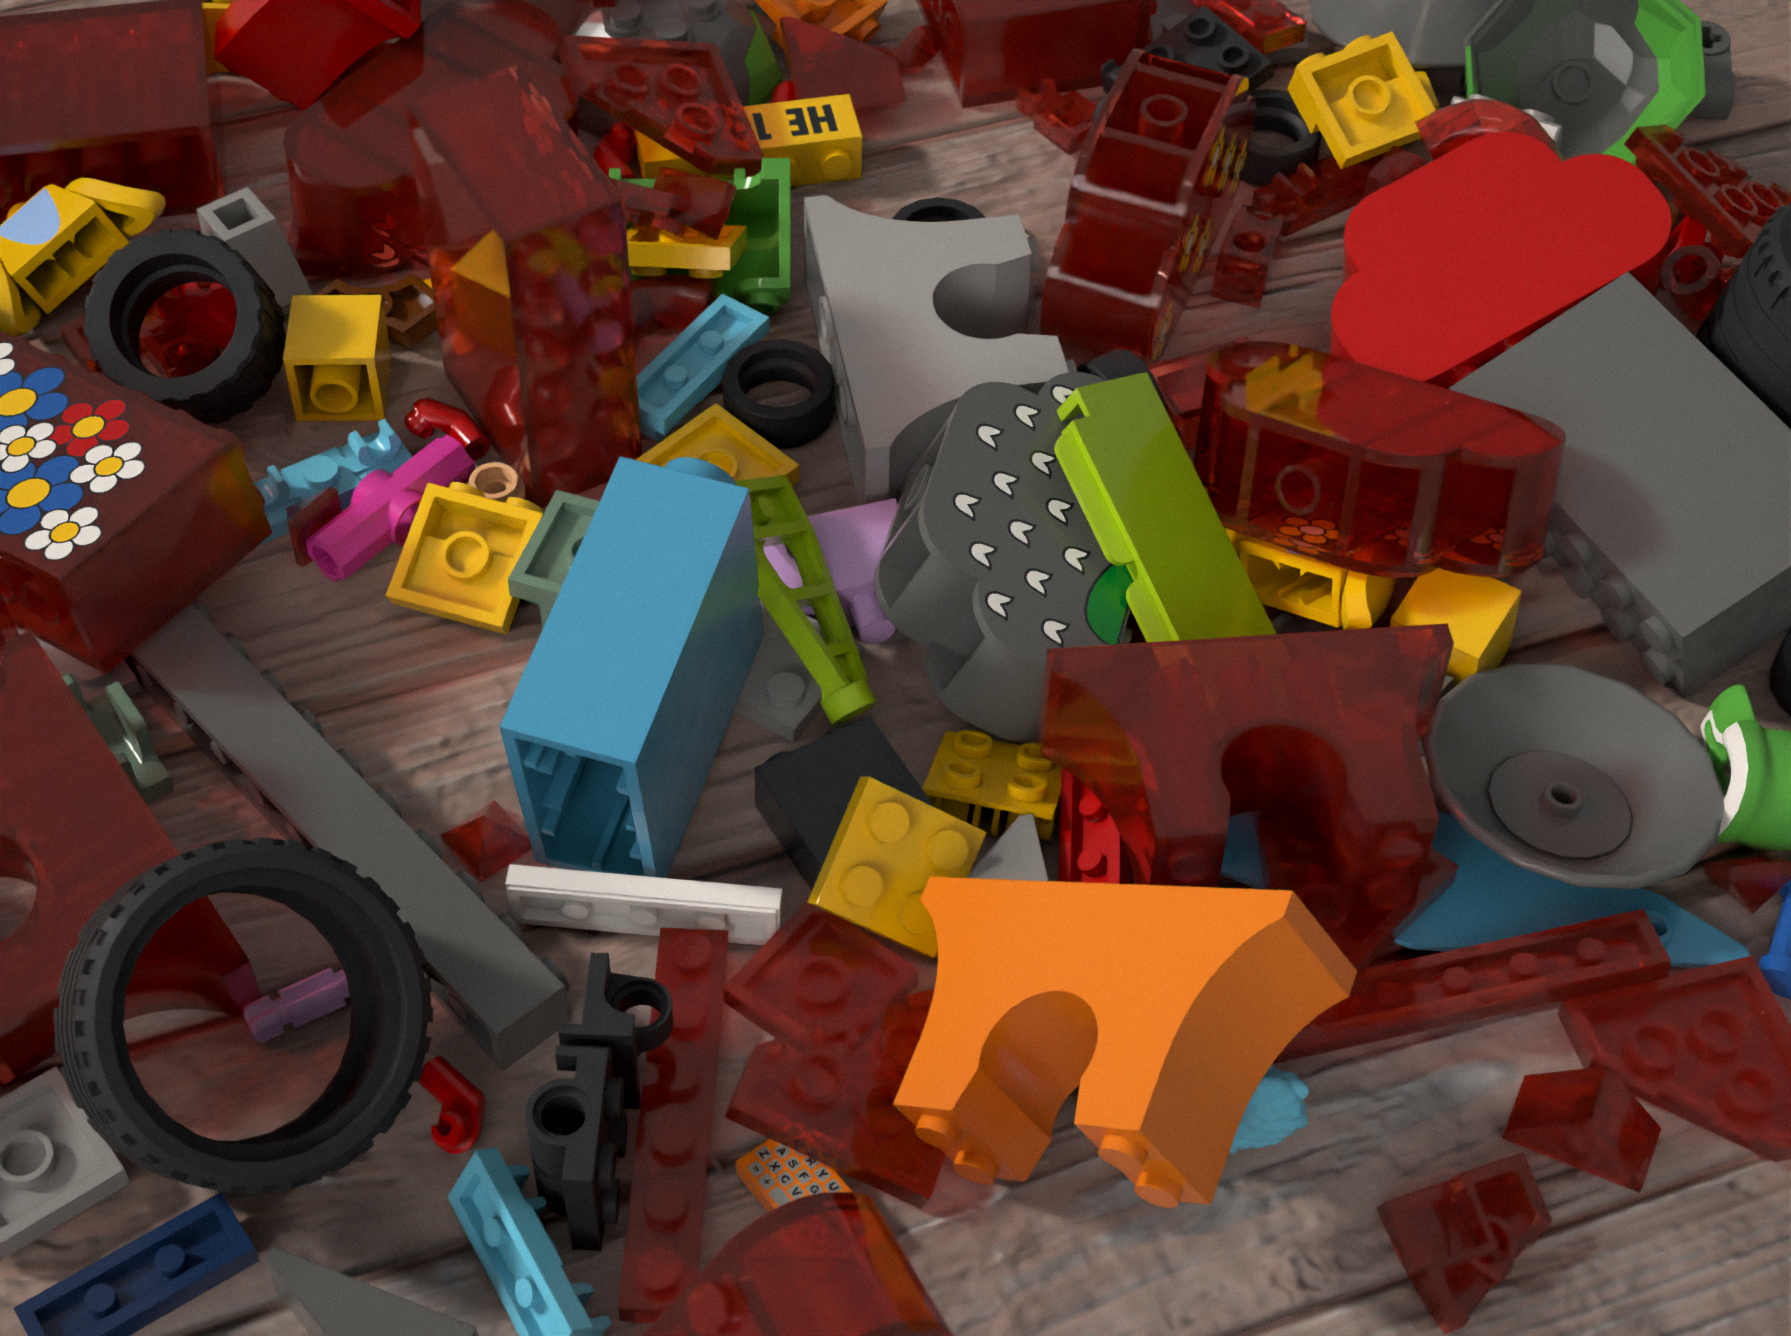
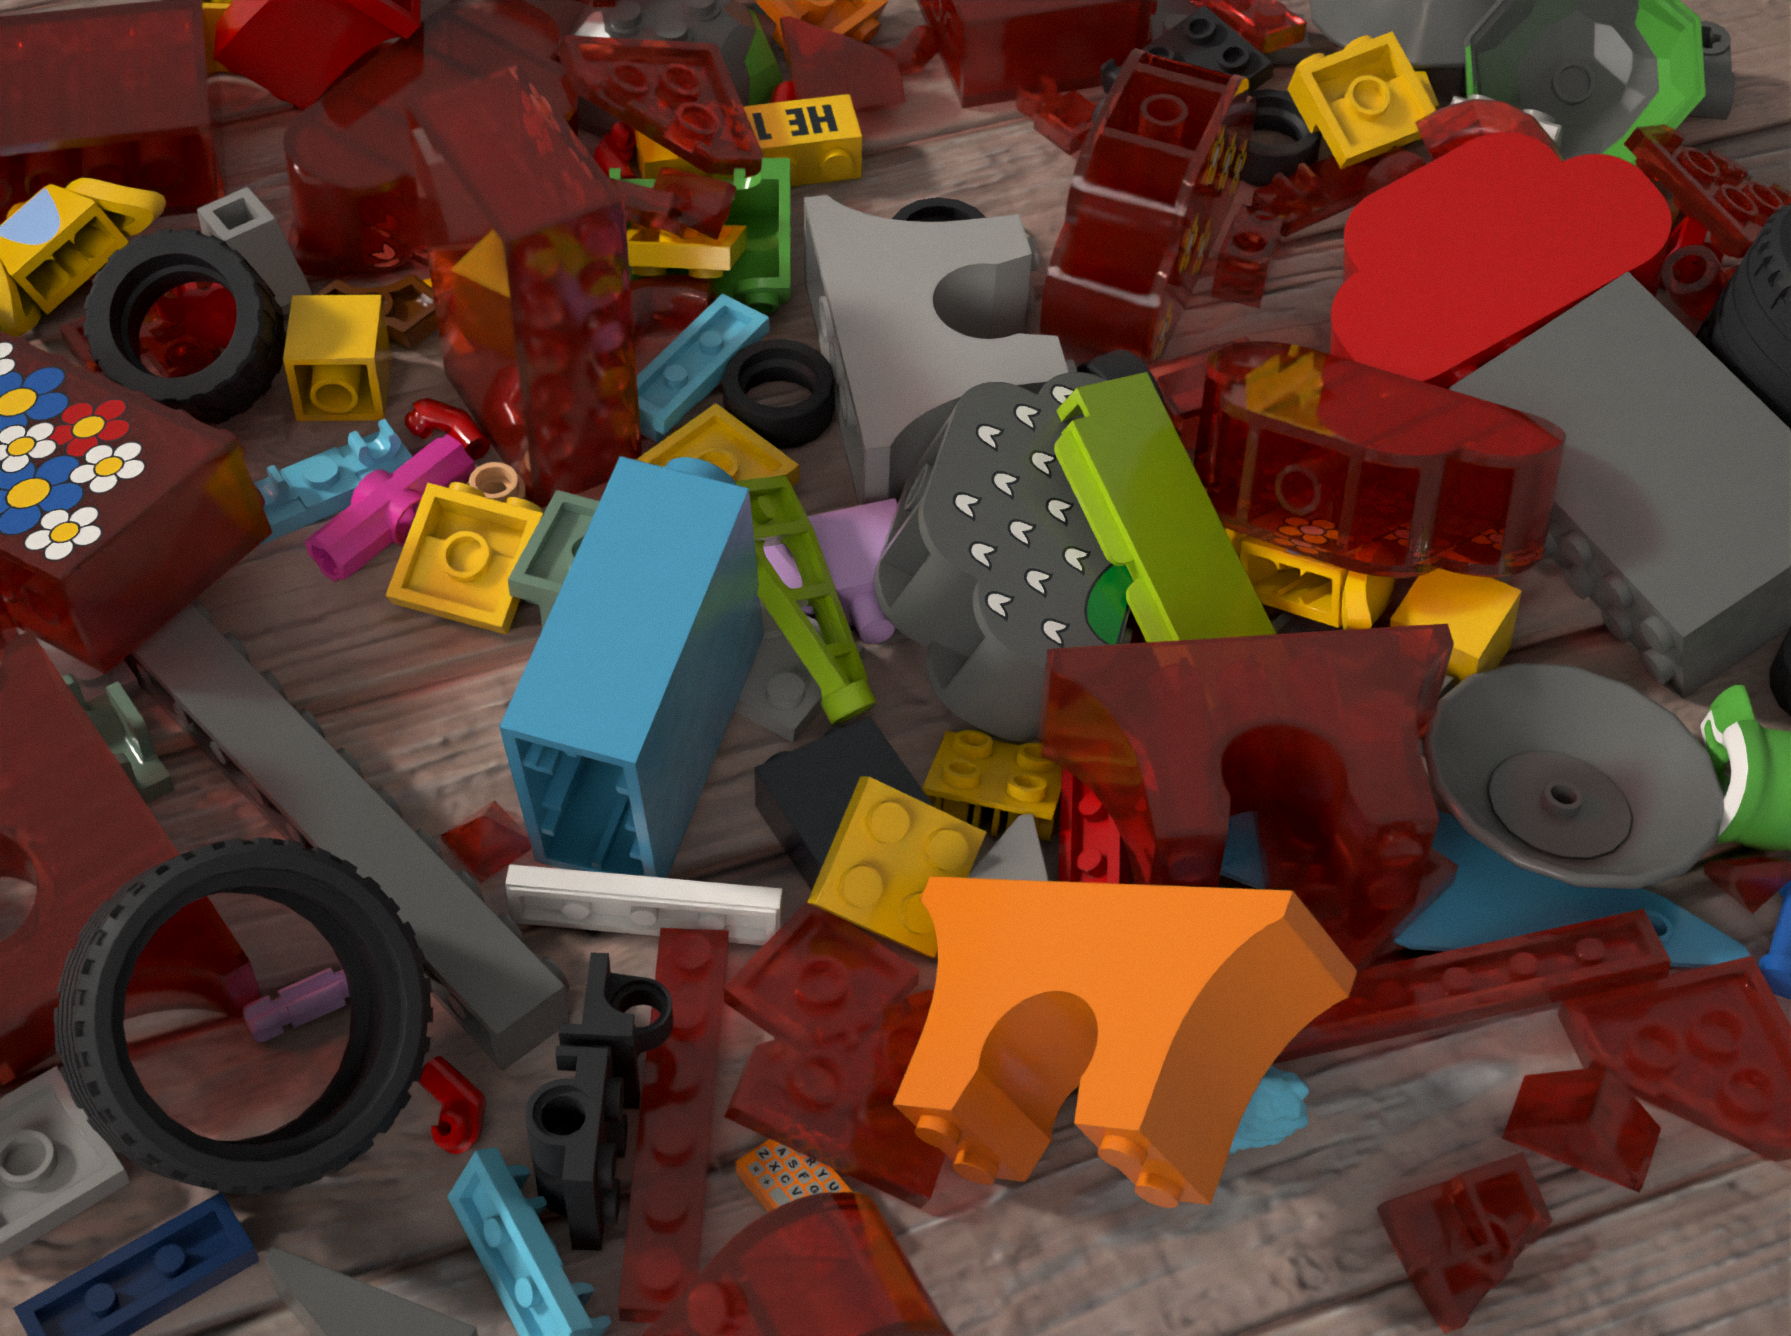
clear red slope [286,486,342,567] -> none

